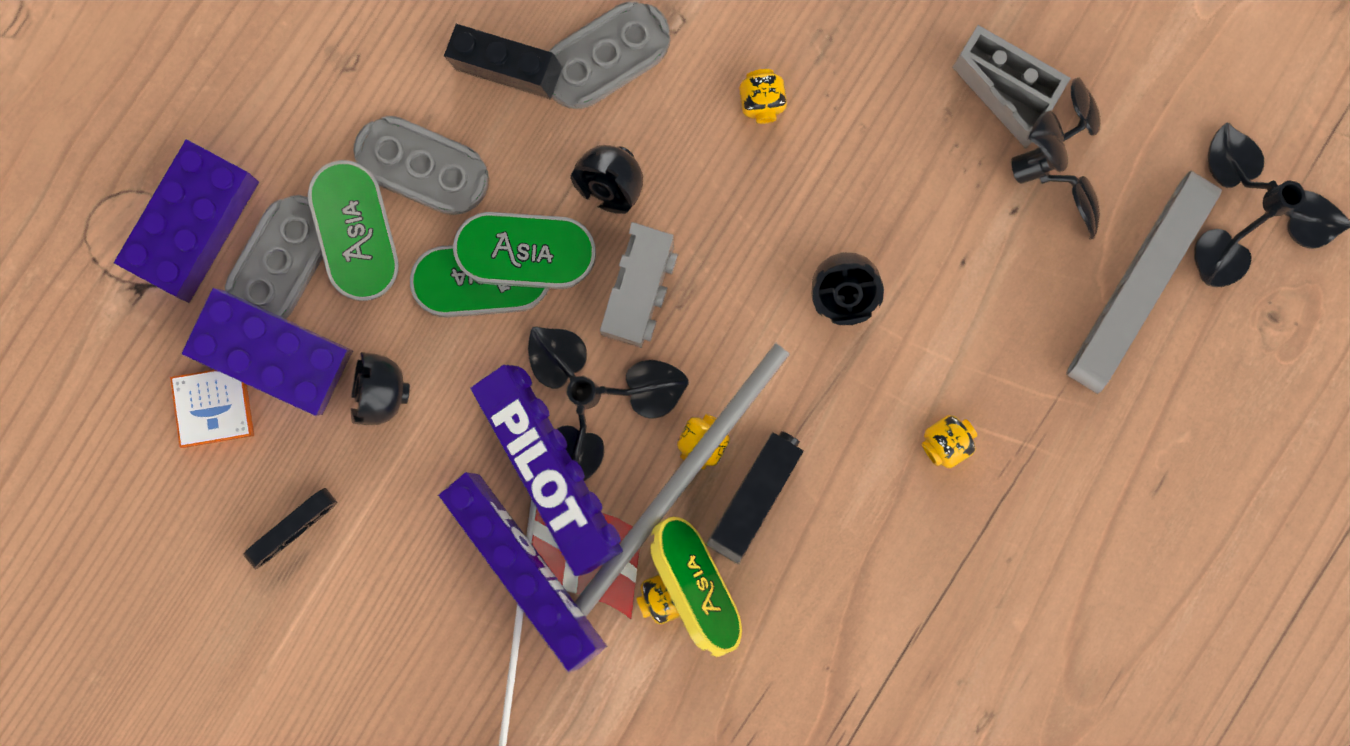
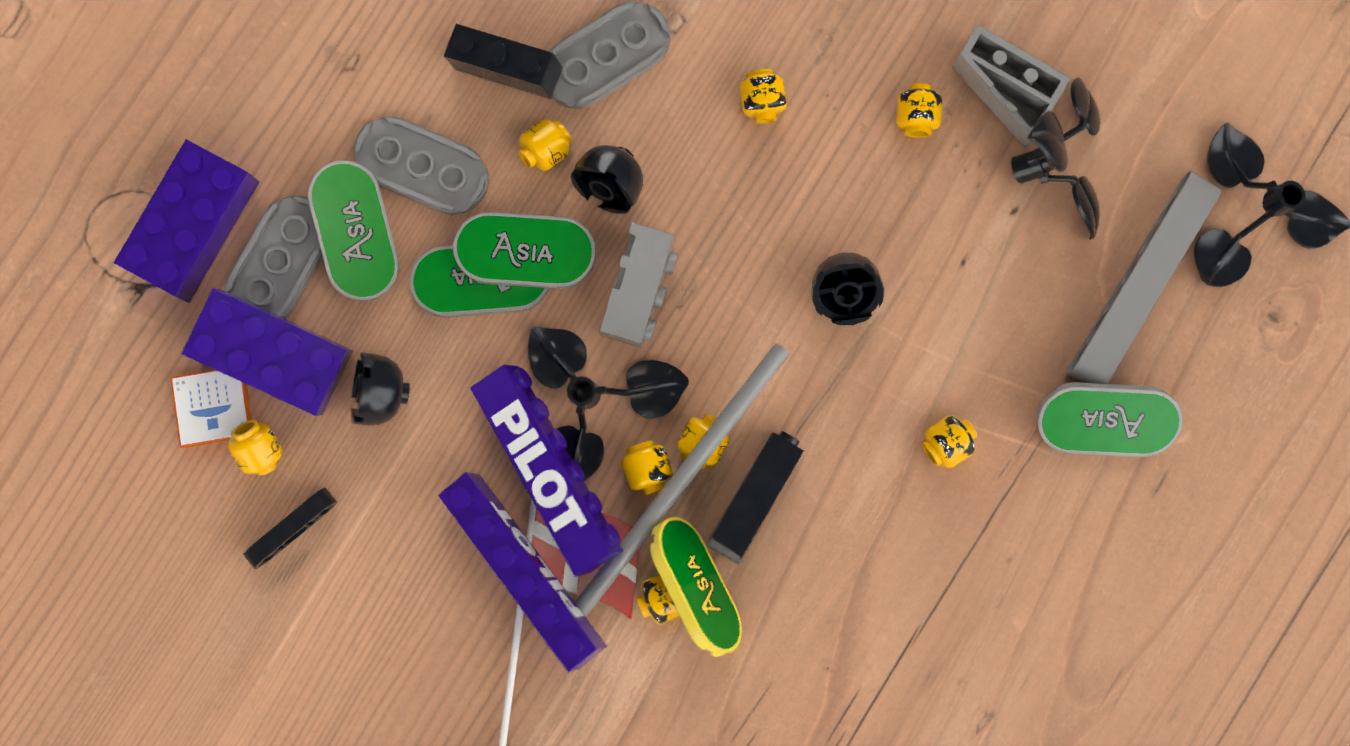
none -> yellow head [227,420,283,475]
none -> yellow head [518,119,572,172]
none -> yellow head [621,440,673,496]
none -> yellow head [896,83,943,138]
none -> tile [1036,382,1183,457]

